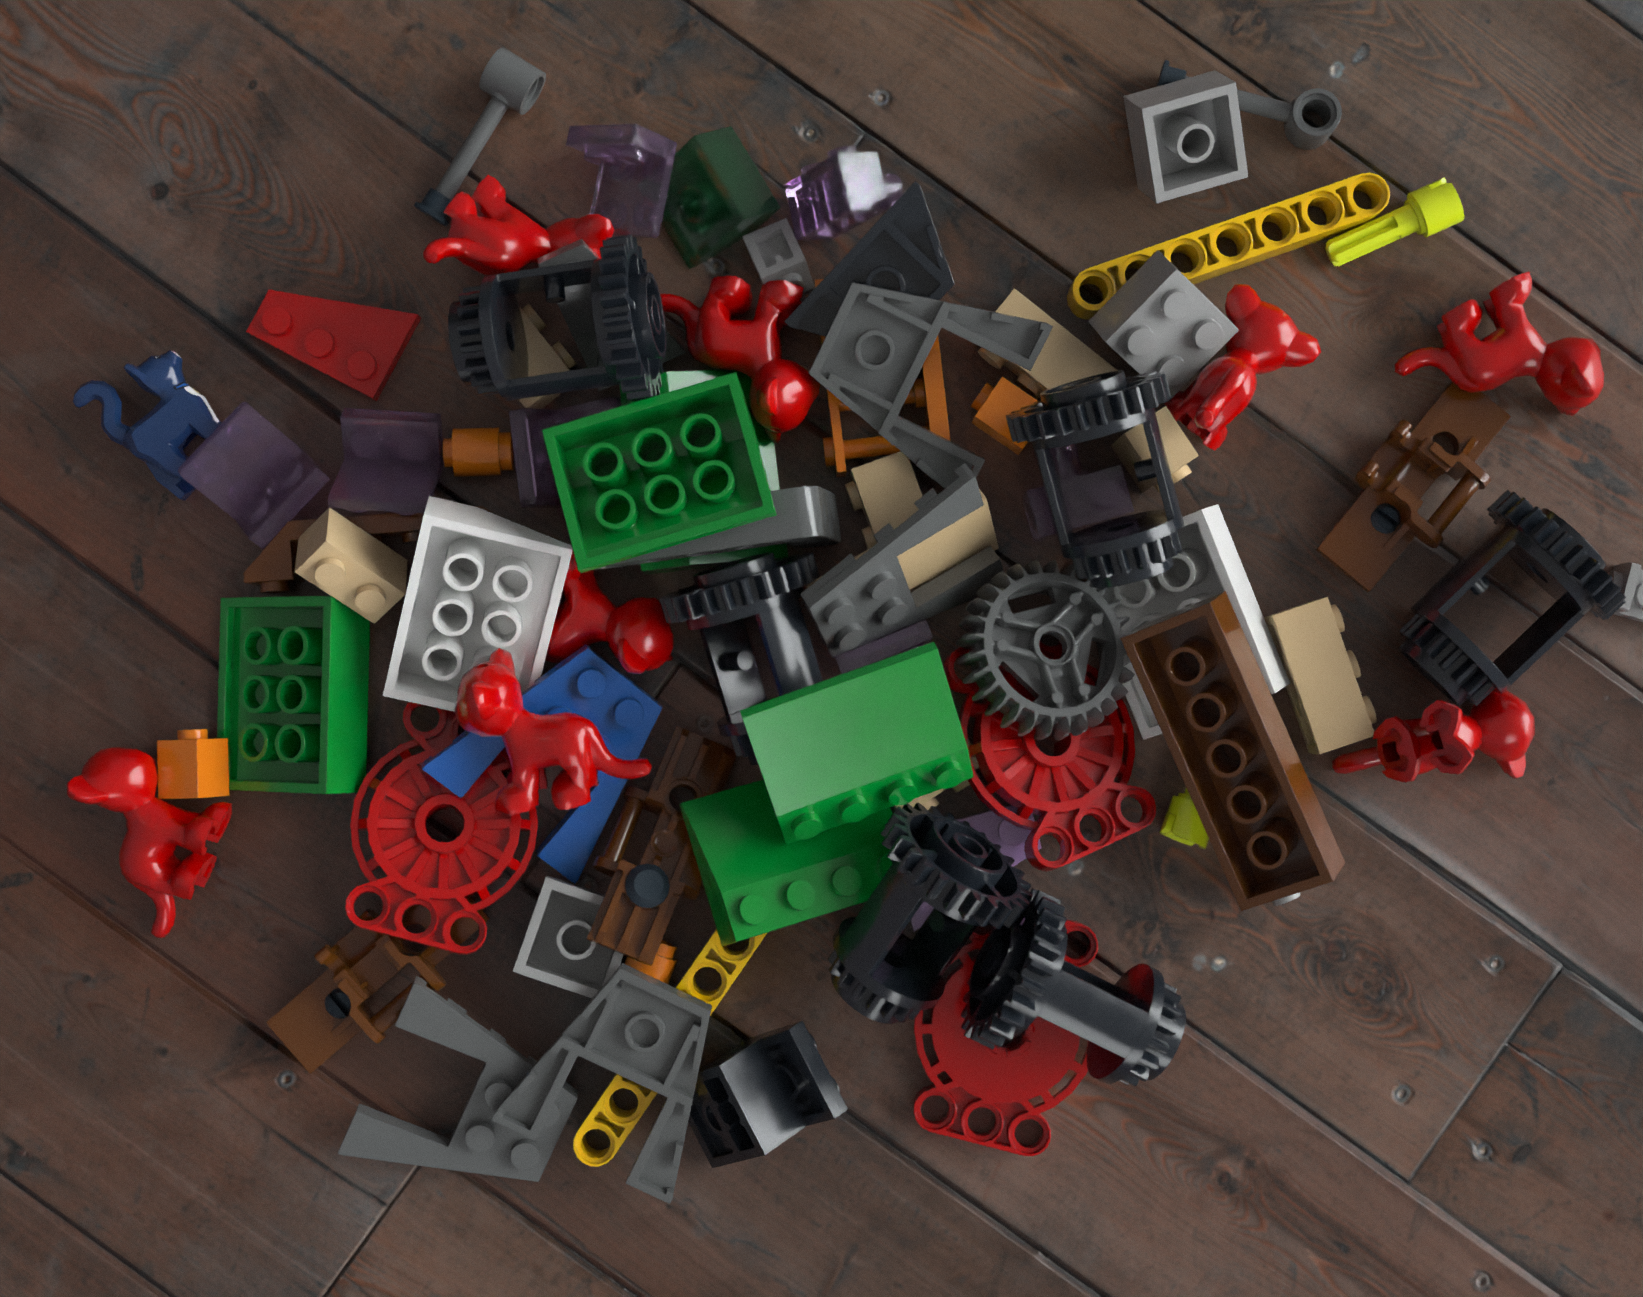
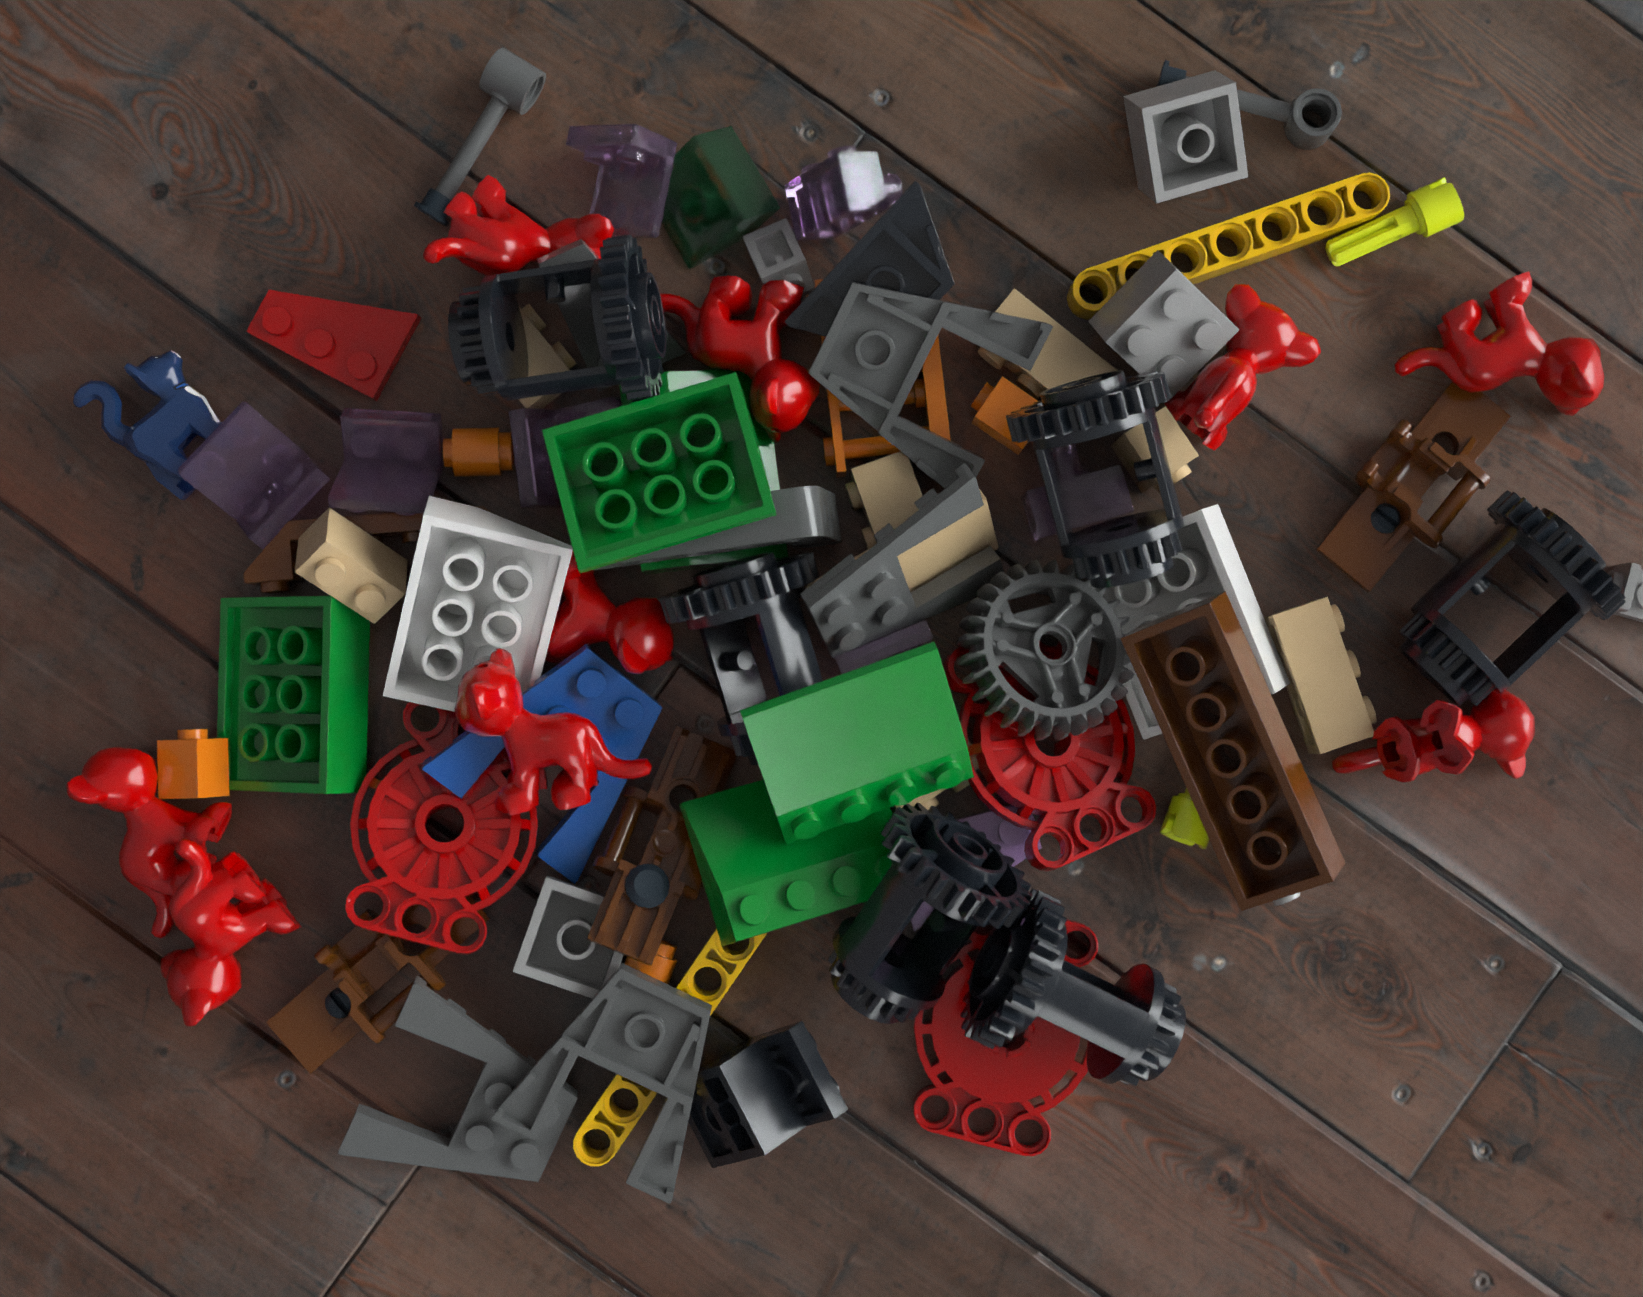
none -> red animal [161,838,301,1027]

